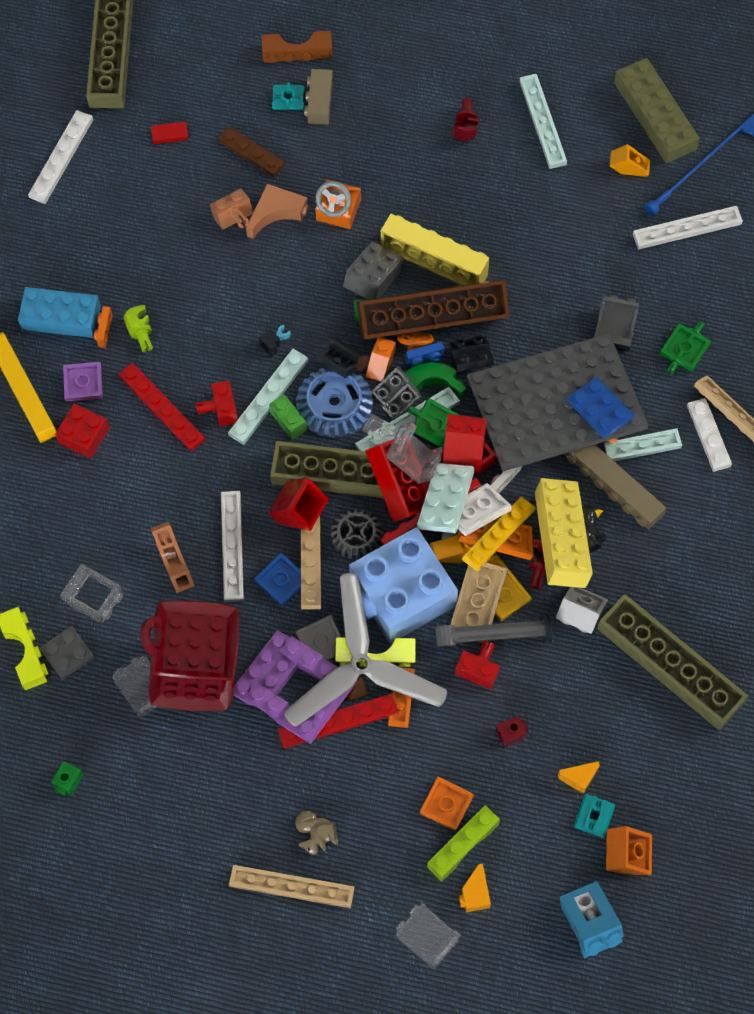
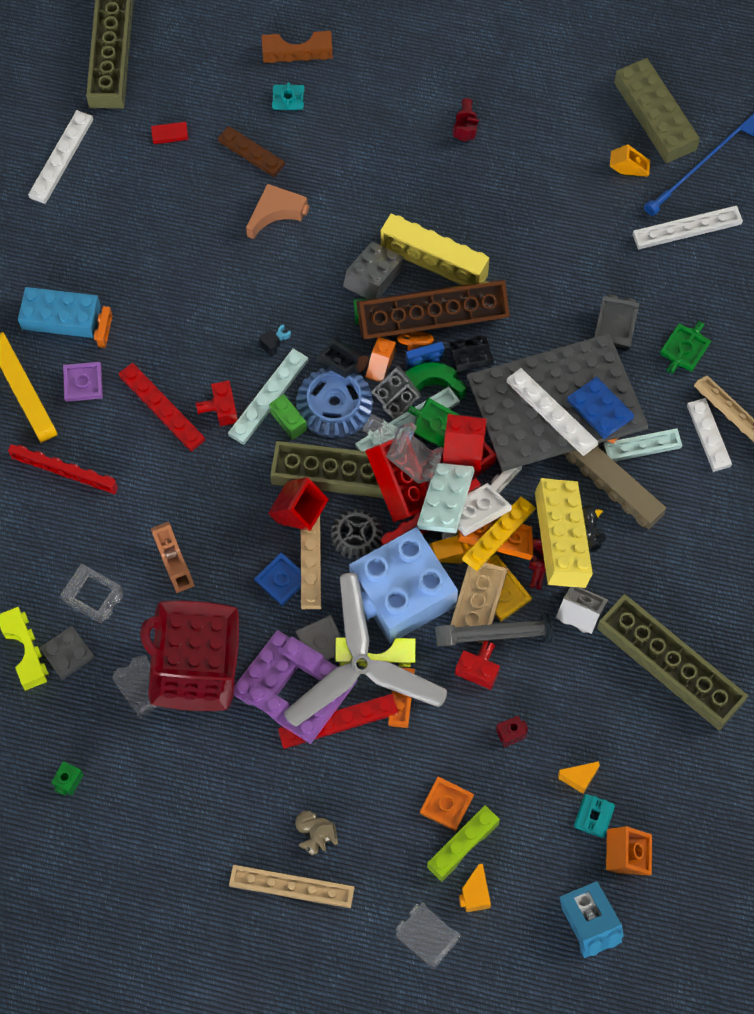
red brick [55,403,110,459] -> none
lime piece [123,305,153,352] -> none
nougat brick [210,188,253,230] -> none
white tile [221,491,244,602] -> none
dark tan brick [304,69,333,125] -> none
piece [315,179,361,229] -> none
reddish brown slope [347,675,367,702] -> none
light aqua plate [519,74,567,169] -> none
none -> red plate [8,444,118,494]
none -> white plate [507,368,598,456]

